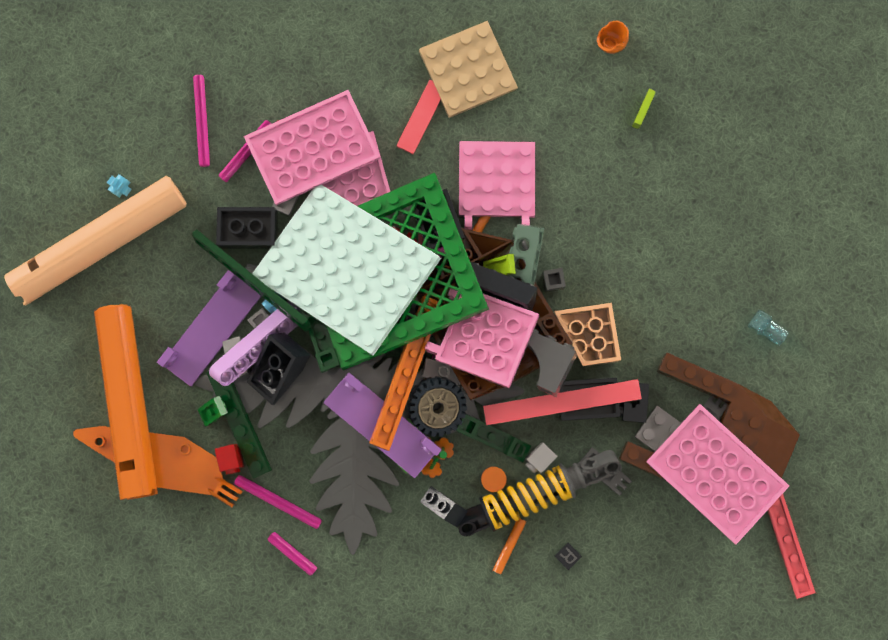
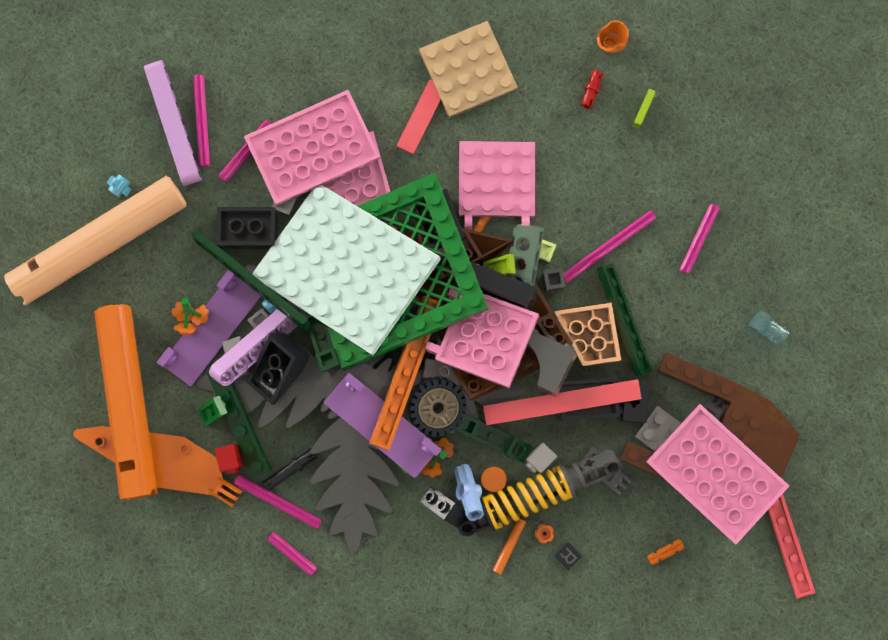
none -> lavender beam [144,60,202,187]
none -> orange plant [171,298,209,335]
none -> black pin [262,448,317,491]
none -> light blue piece [454,464,484,521]
none -> orange plate [535,524,554,543]
none -> yellowish green tile [539,239,556,263]
none -> dark pink axle [563,211,656,283]
none -> red pin [580,70,604,109]
none -> dark green plate [597,264,652,377]
none -> orange axle [647,540,685,565]
none -> dark pink axle [680,204,719,274]

